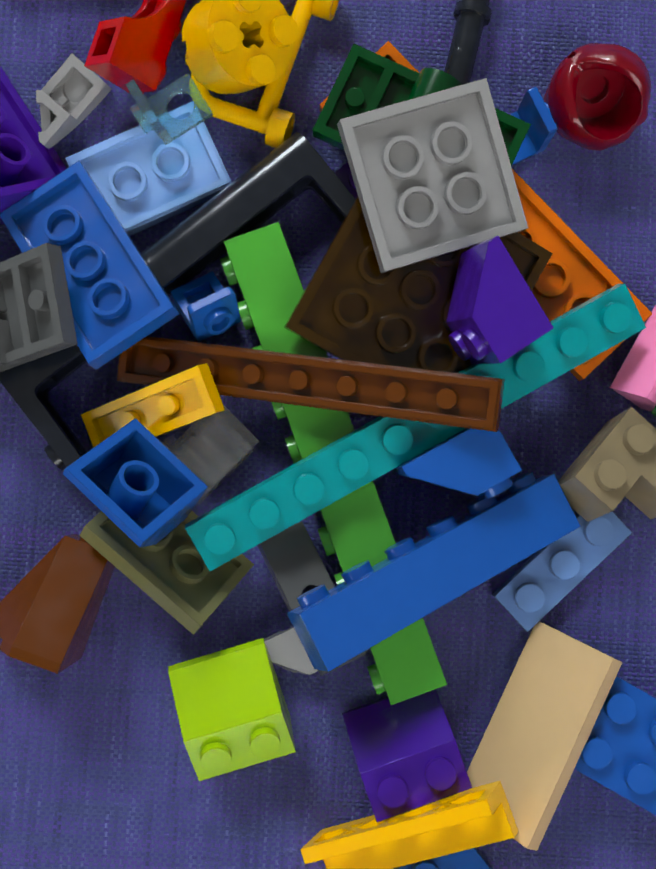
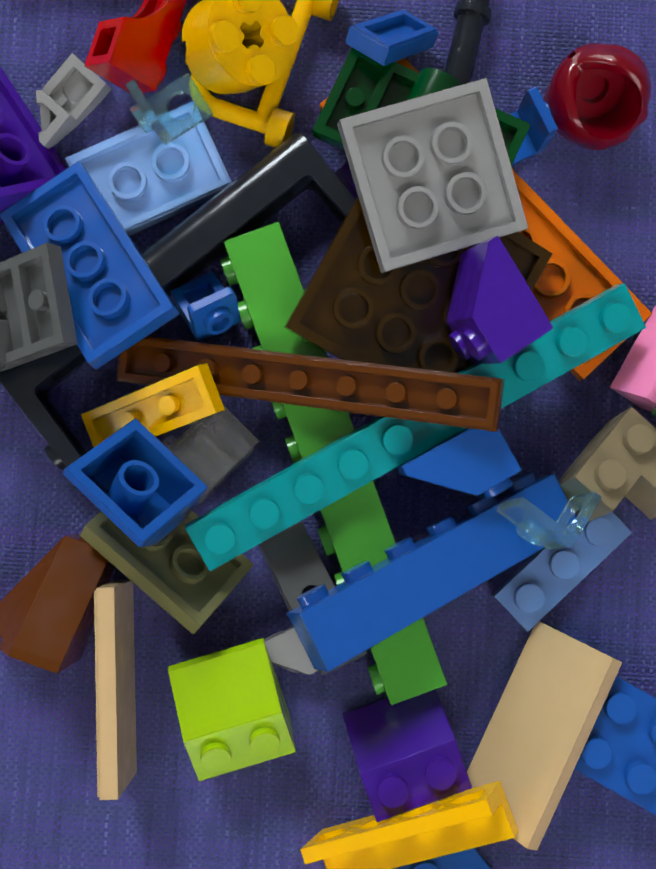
none -> tan tile [94,579,137,800]
none -> blue tile [345,10,439,66]
none -> clear light blue bracket [497,492,601,550]

